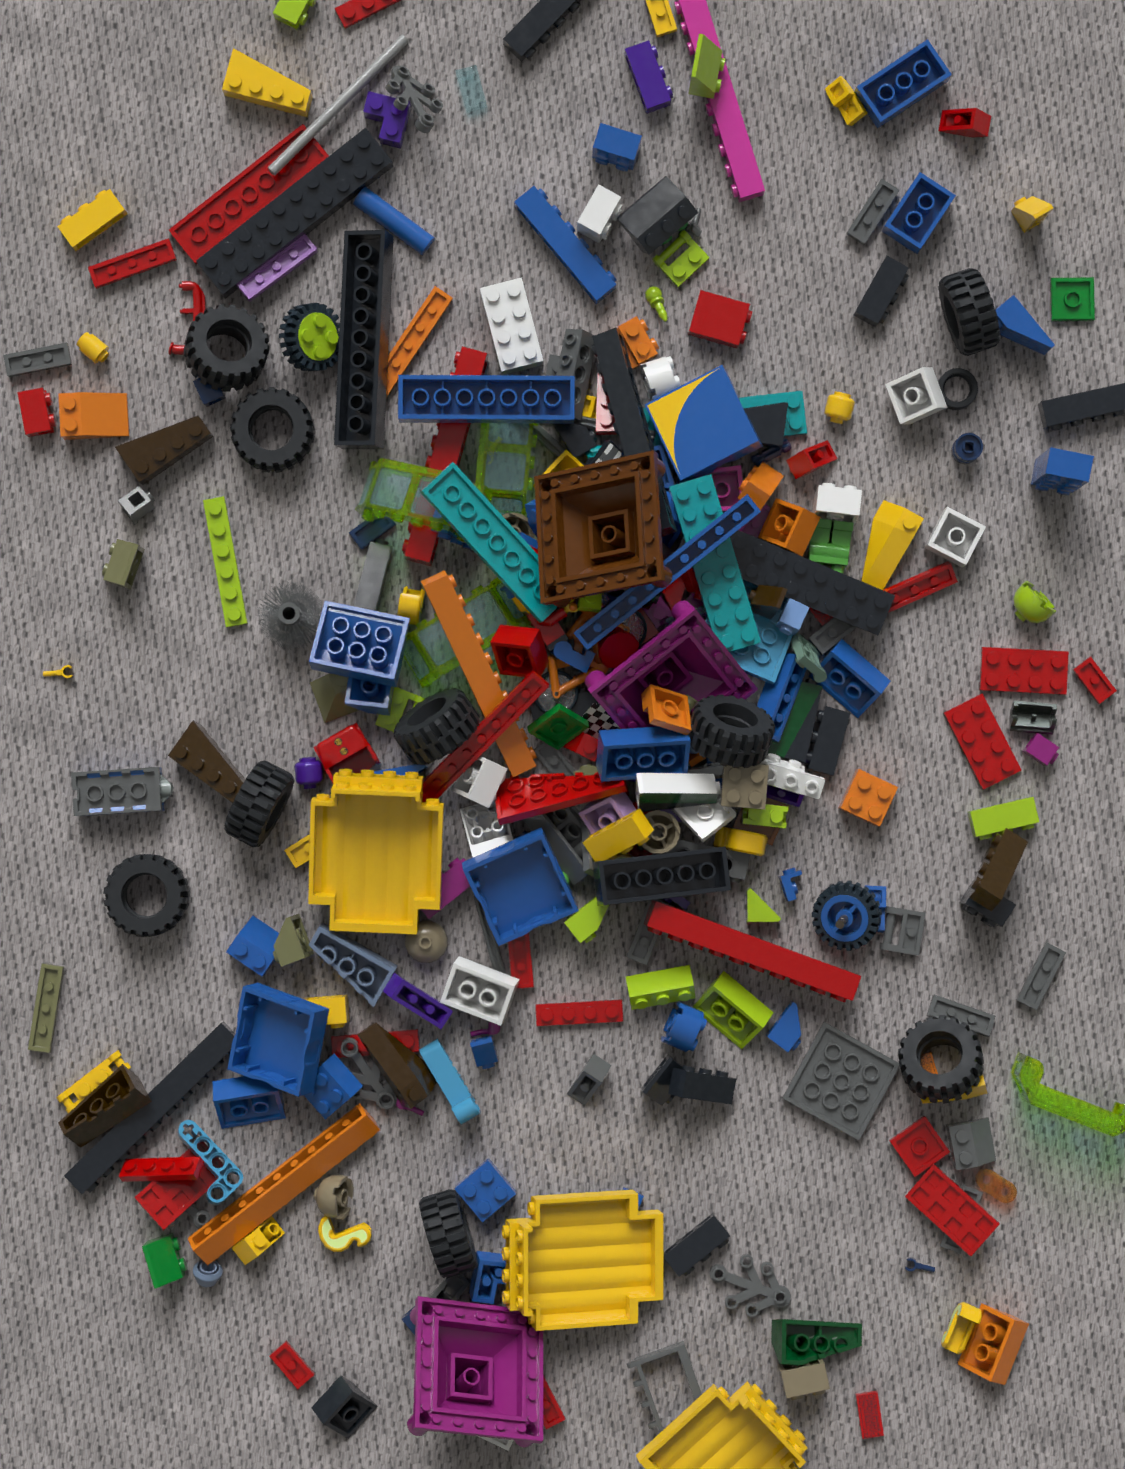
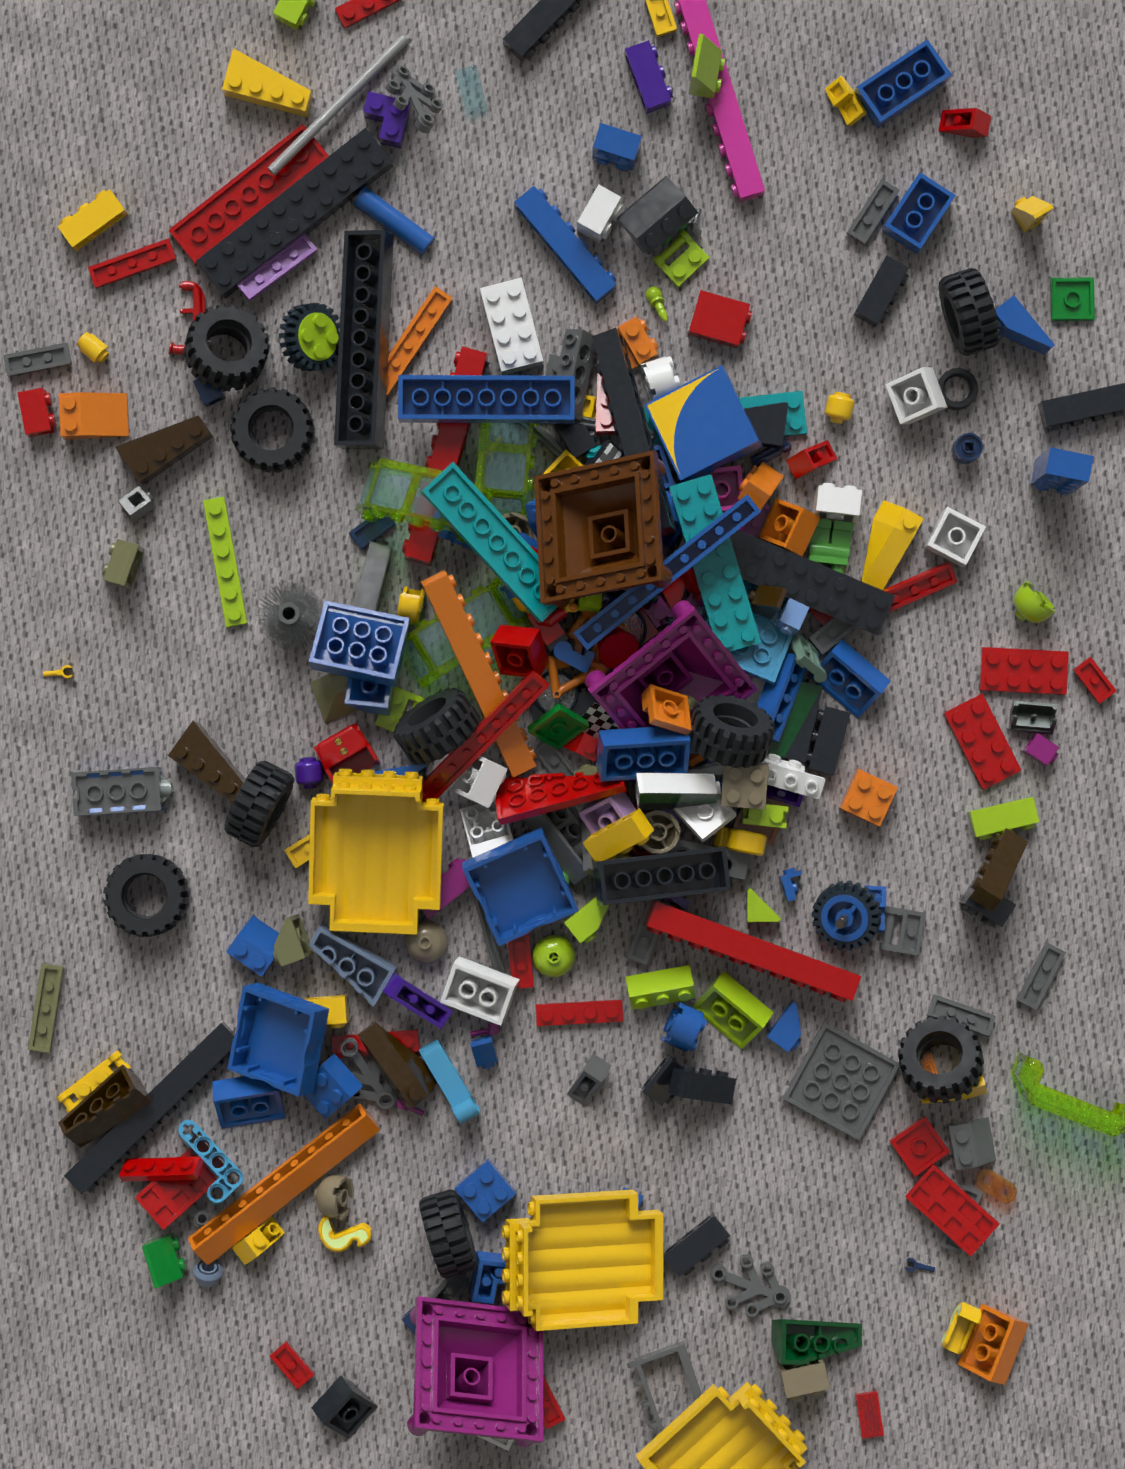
none -> lime cylinder [532,934,575,977]

